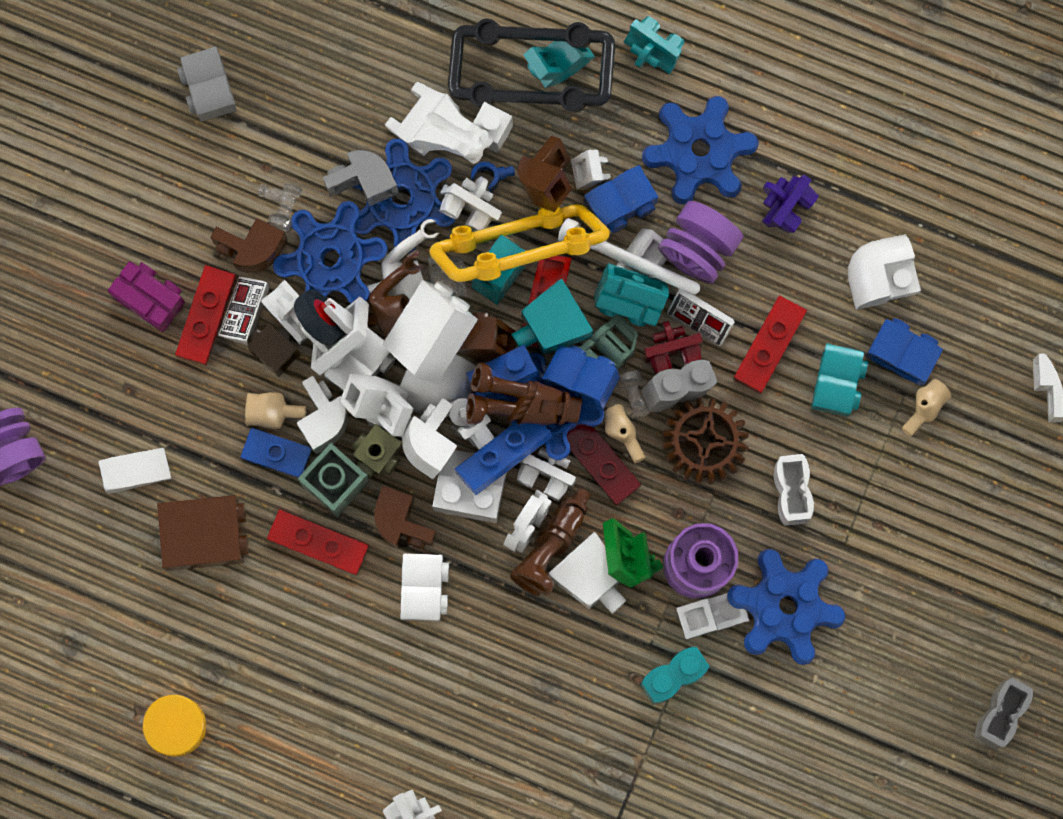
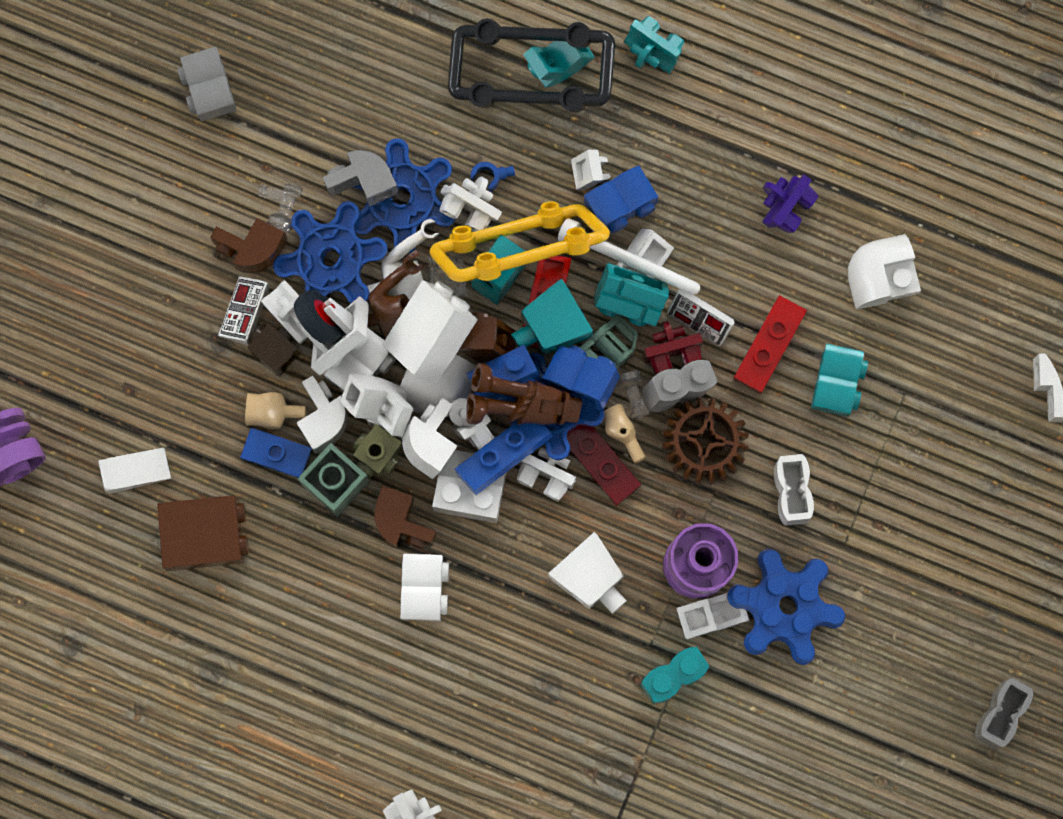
magenta brick [108,261,185,333] -> none
yellow head [143,695,206,757] -> none
red plate [175,265,236,366] -> none
red plate [267,509,369,576] -> none
white animal [384,82,493,164] -> none
white brick [473,102,513,153] -> none
white plate [503,490,552,553] -> none
reddish brown piece [510,488,591,596] -> none
reddish brown brick [517,136,572,212] -> none
green slope [602,518,663,587] -> none
blue plate [642,96,759,205] -> none
medium lavender wheel [658,201,744,284] -> none
blue brick [865,318,943,387] -> none
tan piece [901,379,951,437] -> none

